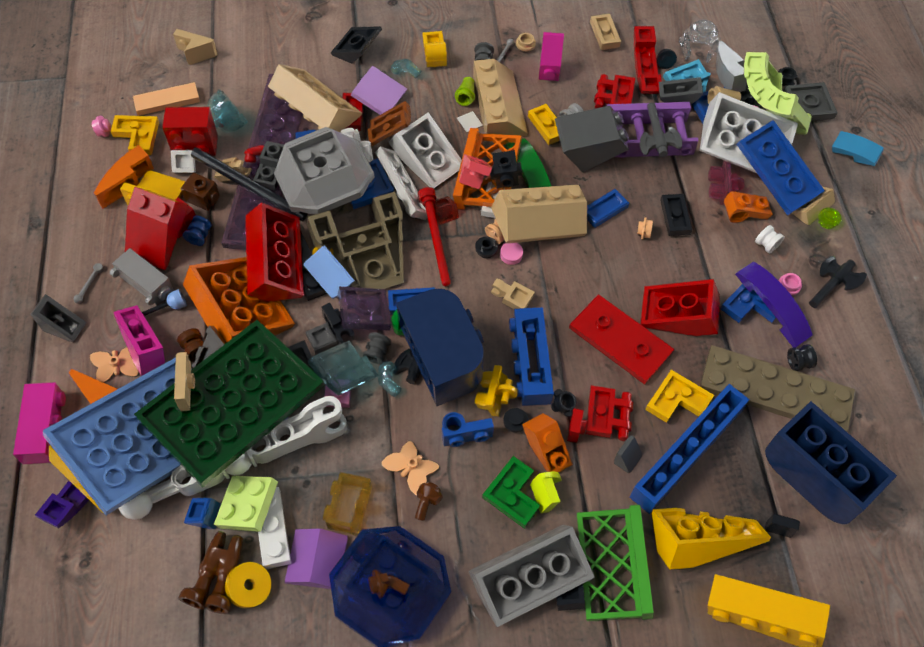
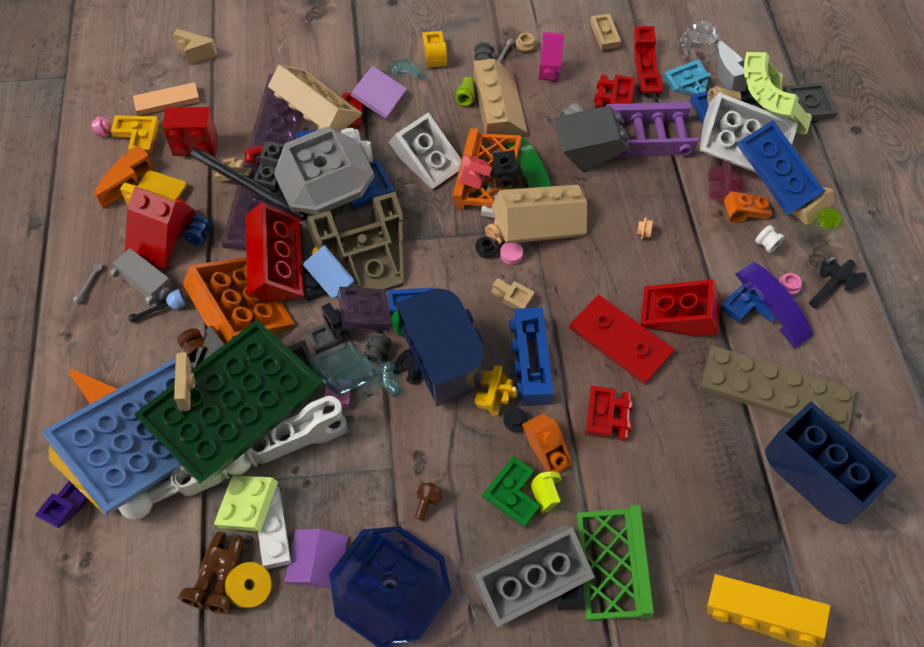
dark pink brick [13,382,66,464] -> none
dark grey slope [31,294,87,342] -> none
light nougat piece [90,347,139,383] -> none
dark pink slope [114,305,165,376] -> none
white plate [171,150,196,173] -> none
reddish brown brick [181,172,220,211] -> none
blue slope [184,498,221,529] -> none
clear light blue cylinder [206,89,248,133] -> none
clear yellow window [323,472,372,537] -> none
black slope [331,26,382,64] -> none
dark orange slope [367,101,411,146] -> none
reddish brown plate [368,569,410,598] -> none
white plate [375,146,427,220] -> none
light nougat piece [382,441,439,495] -> none
red piece [418,187,451,287] -> none
clear red slope [434,196,459,225] -> none
blue plate [442,412,494,447] -> none
white sticker [457,111,483,132] -> none
yellow plate [528,104,560,145] -> none
black plate [551,389,577,417] -> none
red plate [567,408,587,443] -> none
blue tile [587,189,629,228] -> none
dark grey slope [614,435,642,473] -> none
blue brick [629,384,750,515] -> none
dark grey piece [639,103,682,157] -> none
yellow plate [645,370,714,423] -> none
yellow wedge [652,508,771,570] -> none
black plate [656,49,677,69] -> none
dark grey slope [659,77,703,105] -> none
black plate [660,194,692,236] -> none
black tile [765,513,800,538] -> none
black plate [778,67,798,86] -> none
black wheel [787,344,817,371] -> none
dark azure slope [832,131,884,166] -> none

